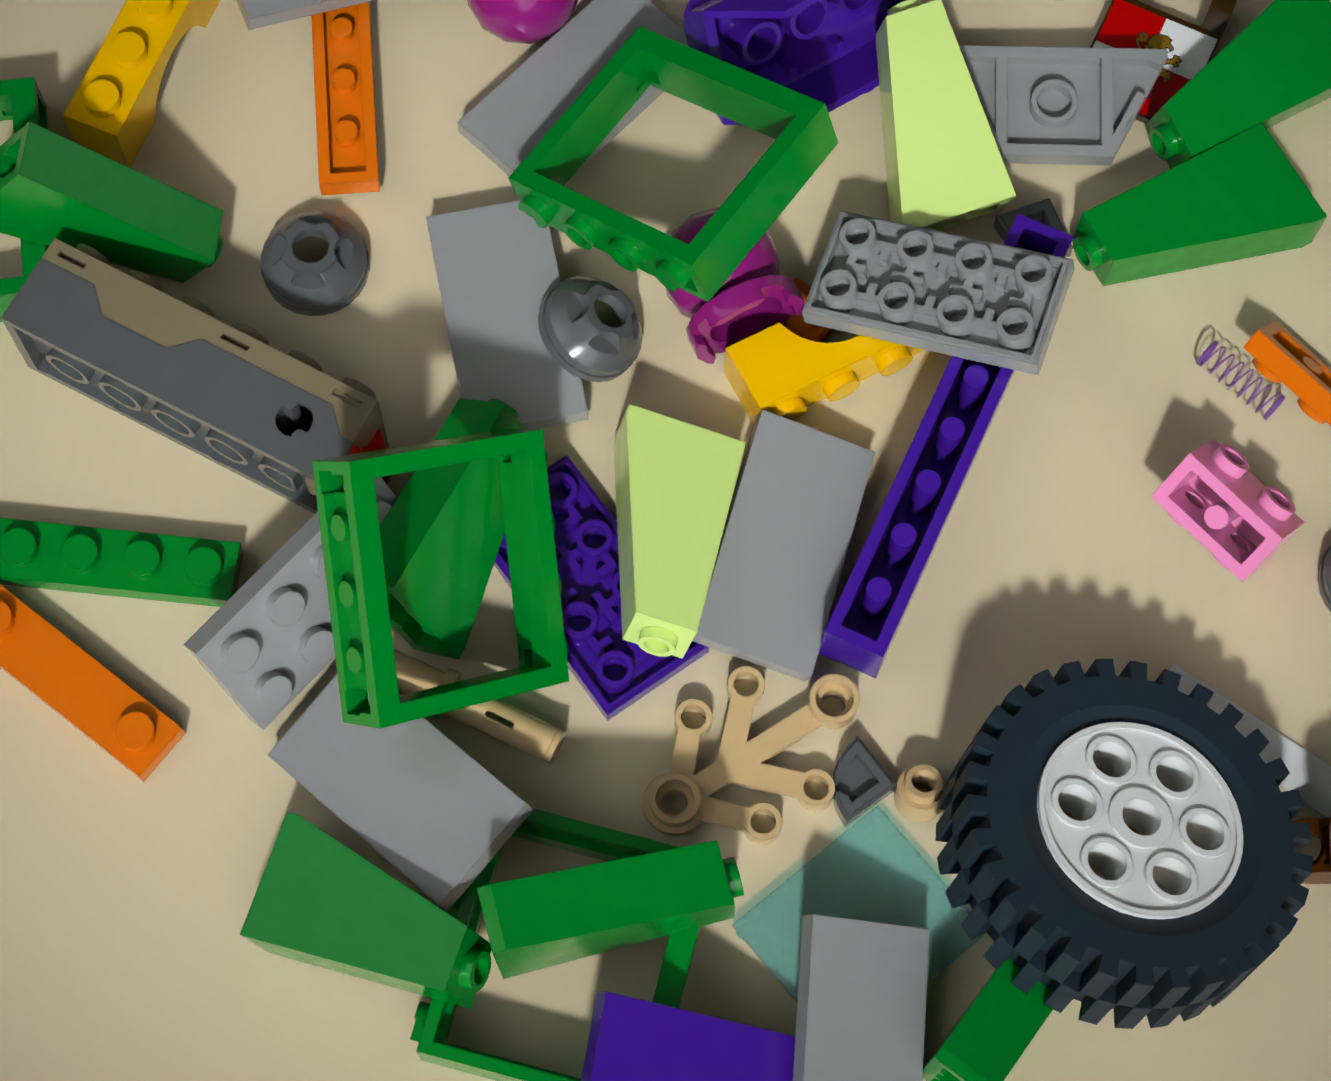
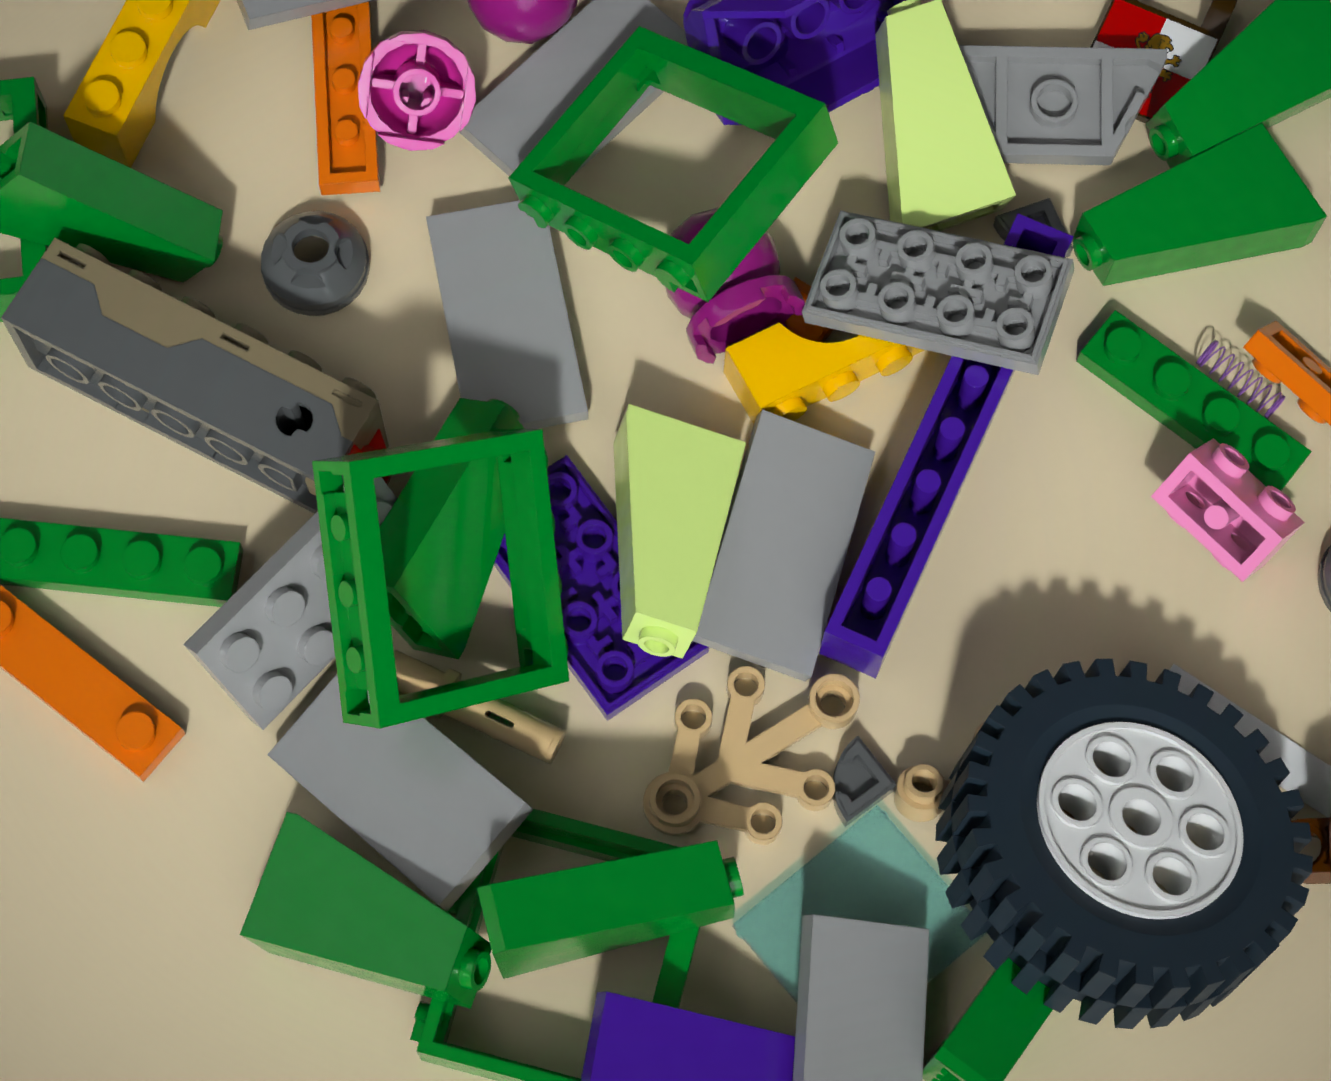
dark grey piece [538,276,643,382] -> none
none -> dark pink cylinder [358,30,476,151]
none -> green plate [1076,310,1312,491]

